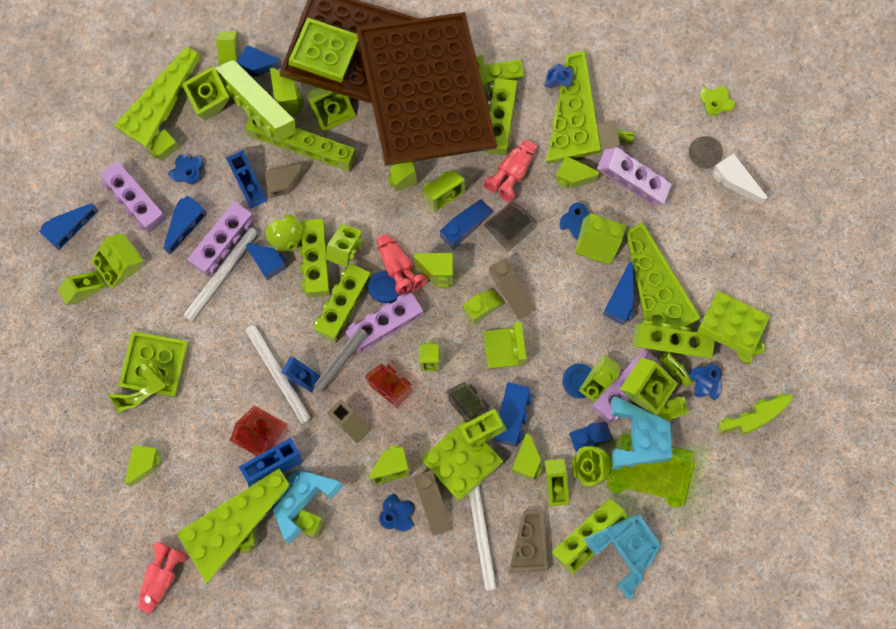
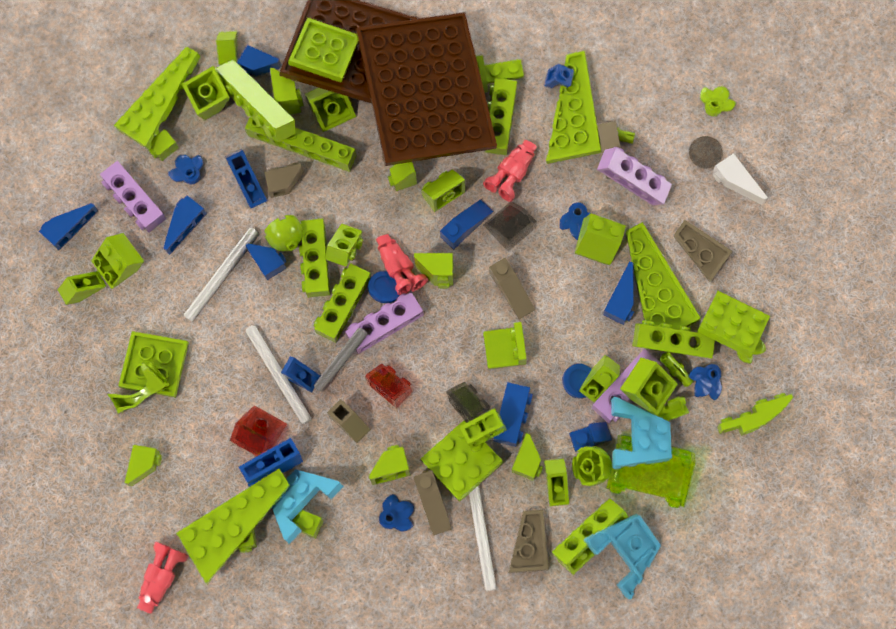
lavender brick [187,201,254,277] -> none
lime slope [419,342,440,371] -> none
lime slope [462,289,505,325] -> none
lime slope [555,156,600,188] -> none
none -> dark tan wing [673,220,732,283]

